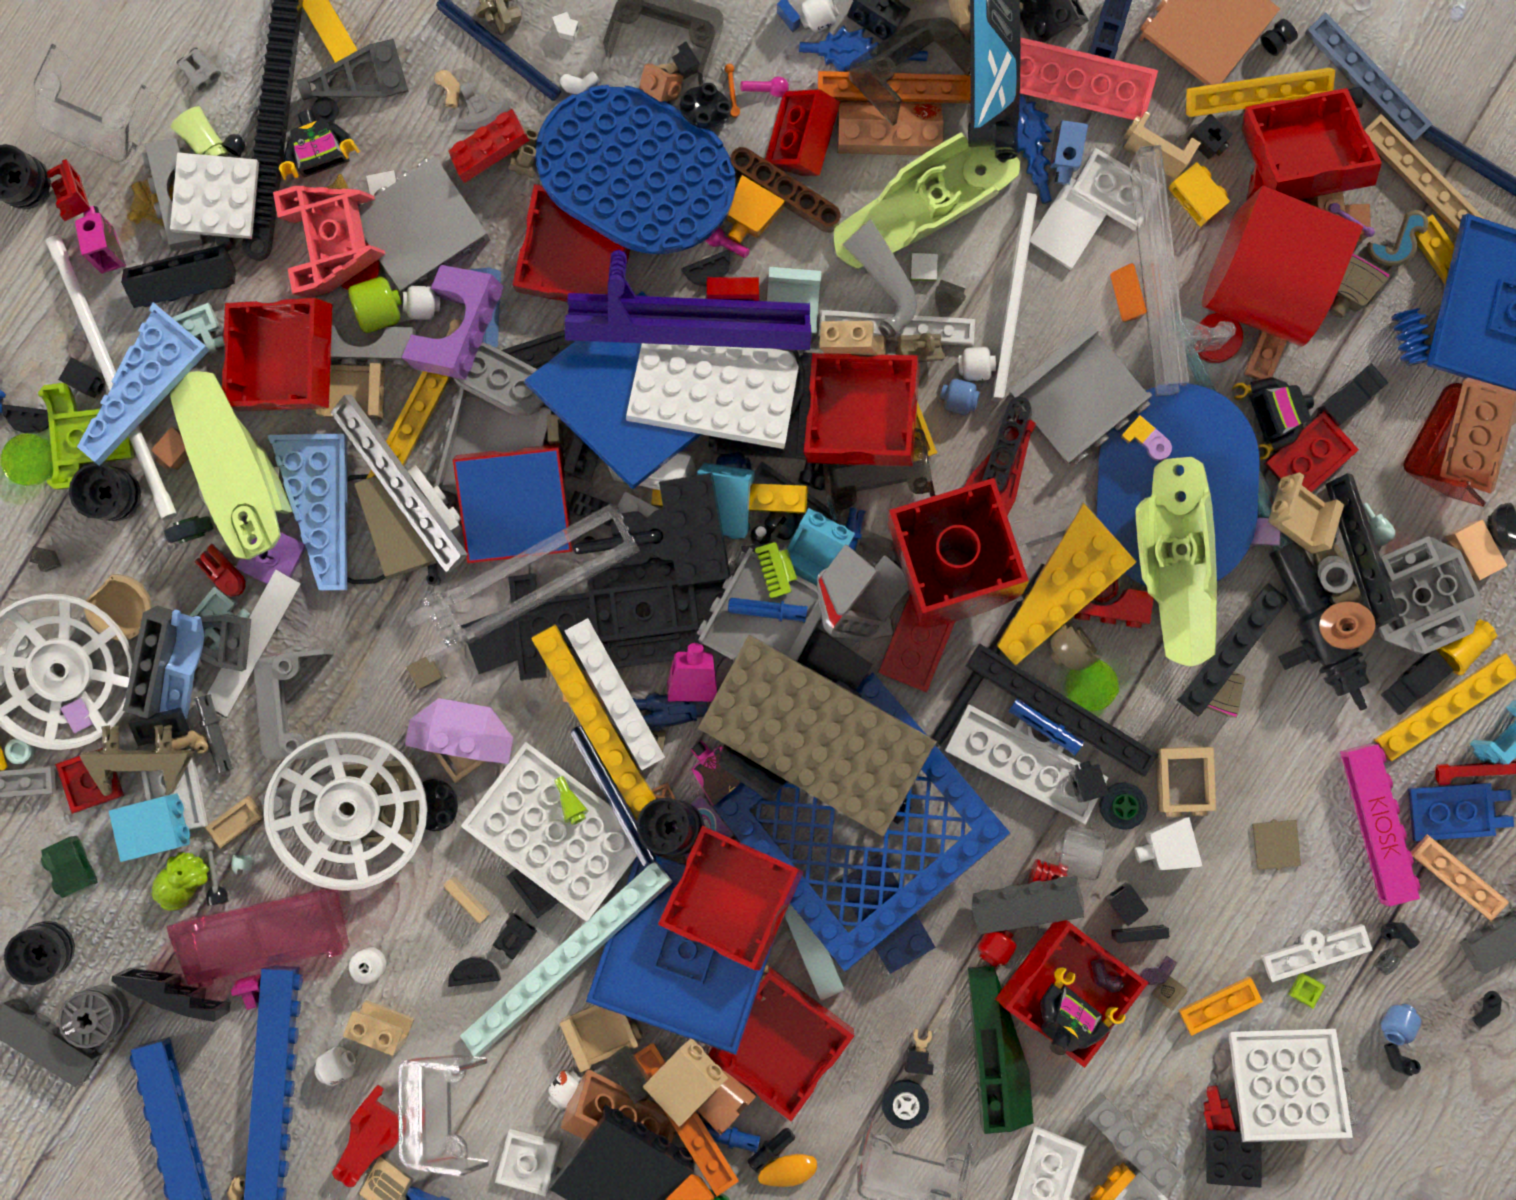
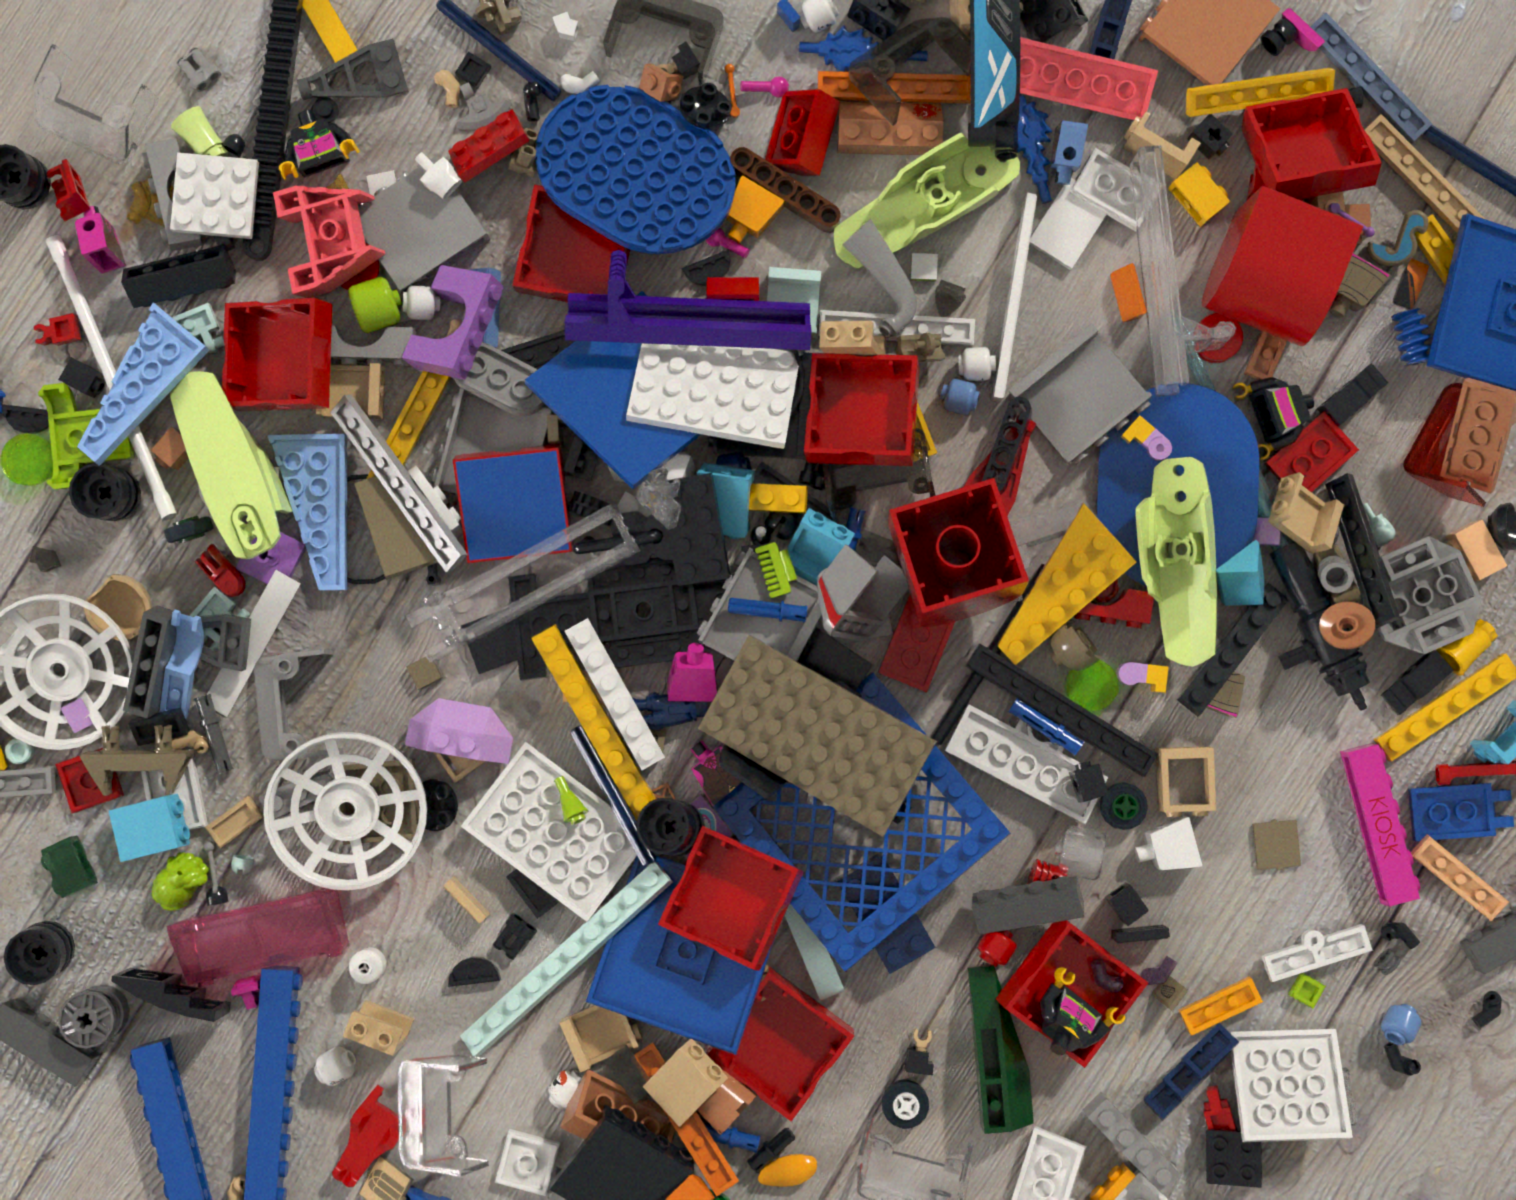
none -> red plate [33,313,81,346]
none -> white piece [415,152,462,200]
none -> black tile [455,51,491,89]
none -> black arm [523,82,542,122]
none -> clear plate [635,467,682,530]
none -> leg [1115,662,1168,693]
none -> dark blue slope [1144,1023,1239,1121]
none -> medium azure slope [1216,540,1265,606]
none -> dark pink tile [1282,8,1325,51]
none -> sticker [1393,259,1429,310]

